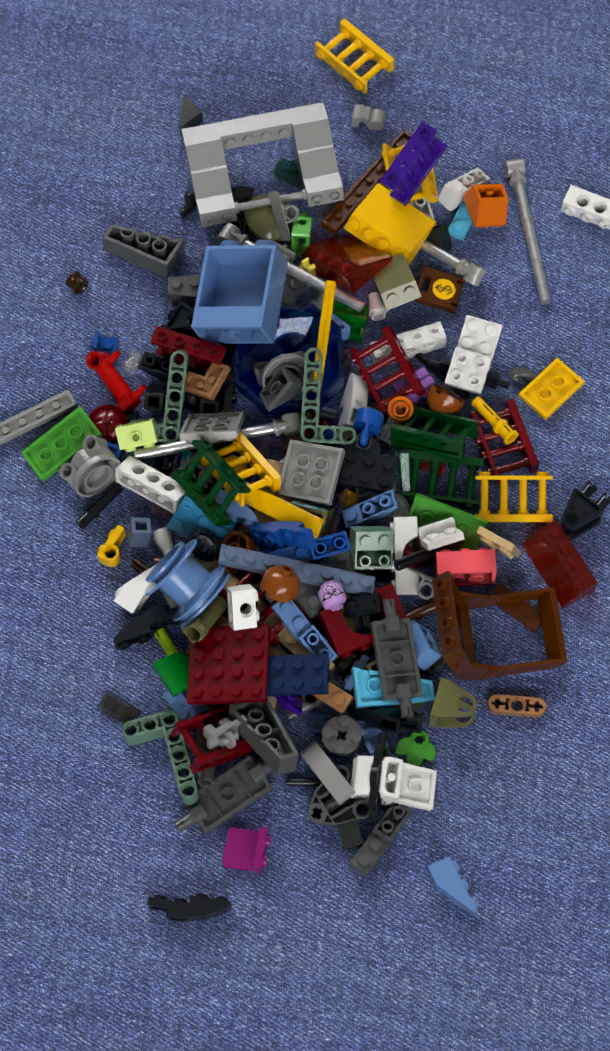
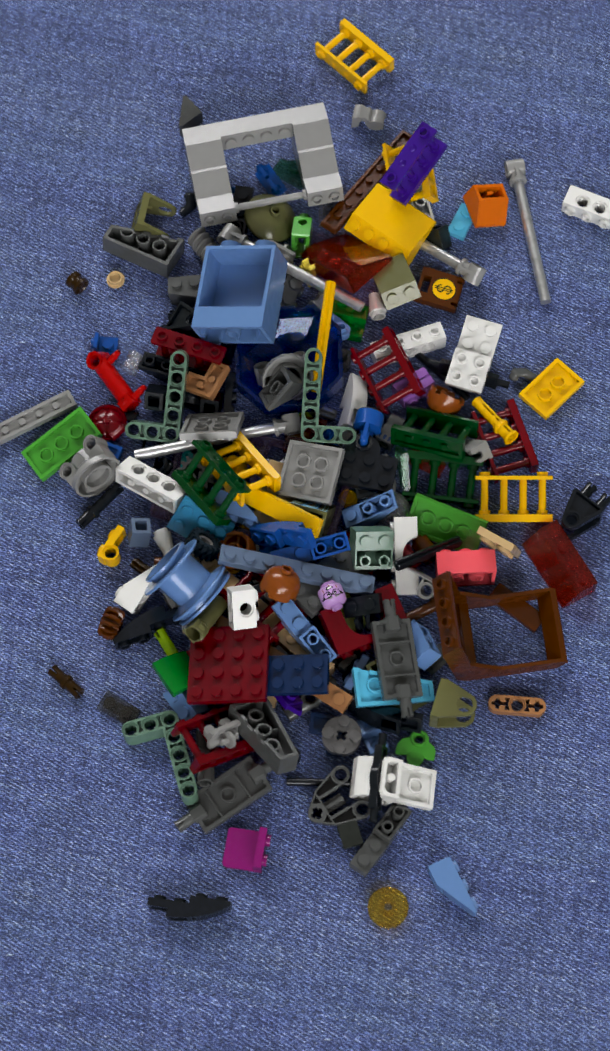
yellowish green brick [115,418,159,452] -> none
light grey piece [268,191,299,241] -> none
light grey slope [300,740,356,805] -> none
orange cone [388,396,414,422] -> none
white bracket [418,517,465,551] -> none
white slope [439,168,490,211] -> none
none -> dark brown pin [48,665,85,699]
none -> reddish brown gear [98,606,125,640]
none -> tan plate [106,271,125,289]
none -> olive hose [131,192,177,238]
none -> light grey piece [188,227,218,262]
none -> blue hinge [255,163,288,196]
none -> clear yellow plate [367,887,409,929]
none -> light grey hinge [465,439,493,463]

